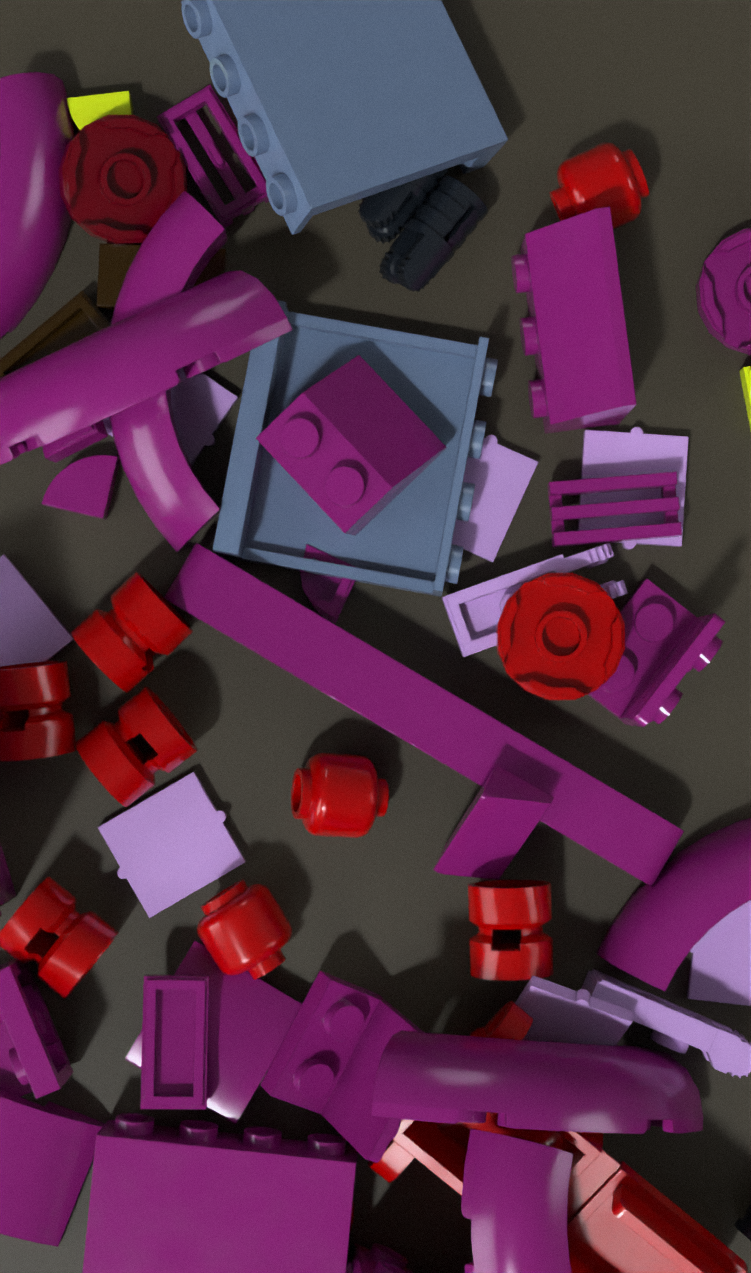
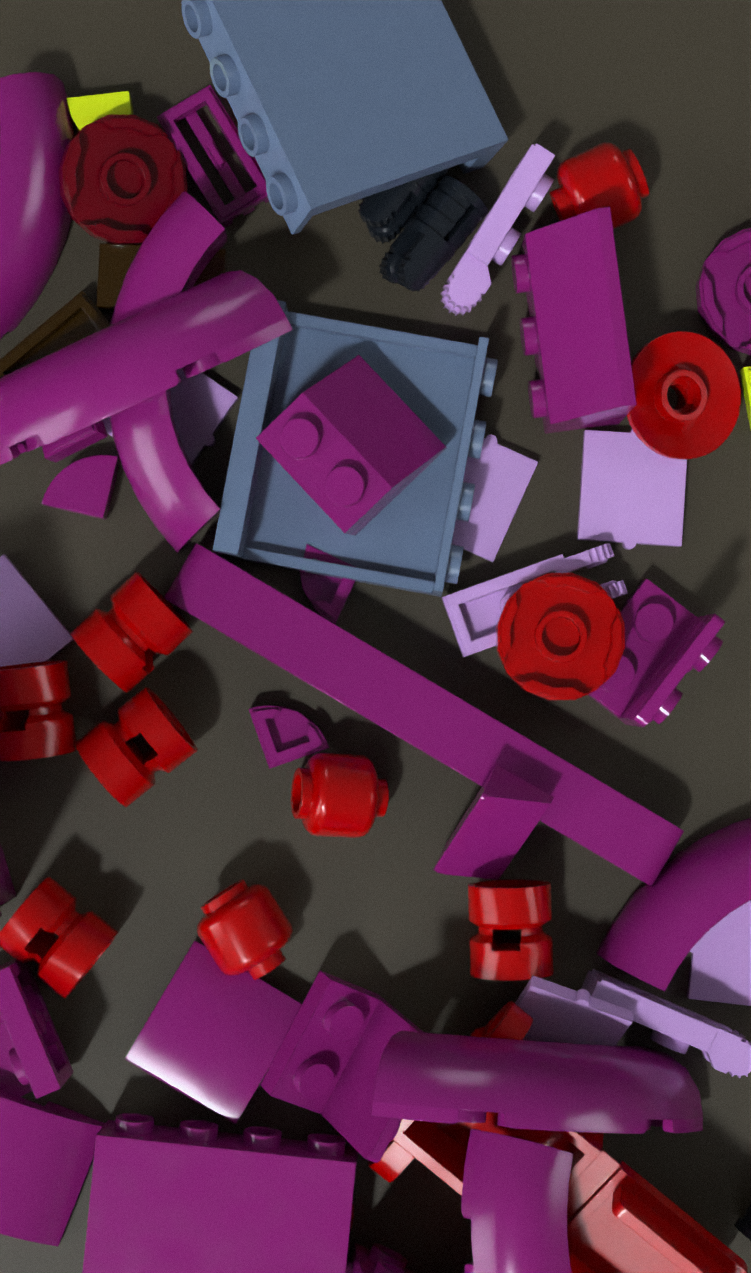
lavender piece [97,771,246,918] -> none
magenta tile [140,974,210,1110] -> none
magenta tile [547,472,682,547] -> none
none -> magenta tile [248,705,330,769]
none -> lavender hinge [440,143,555,316]
none -> red dish [627,331,741,460]

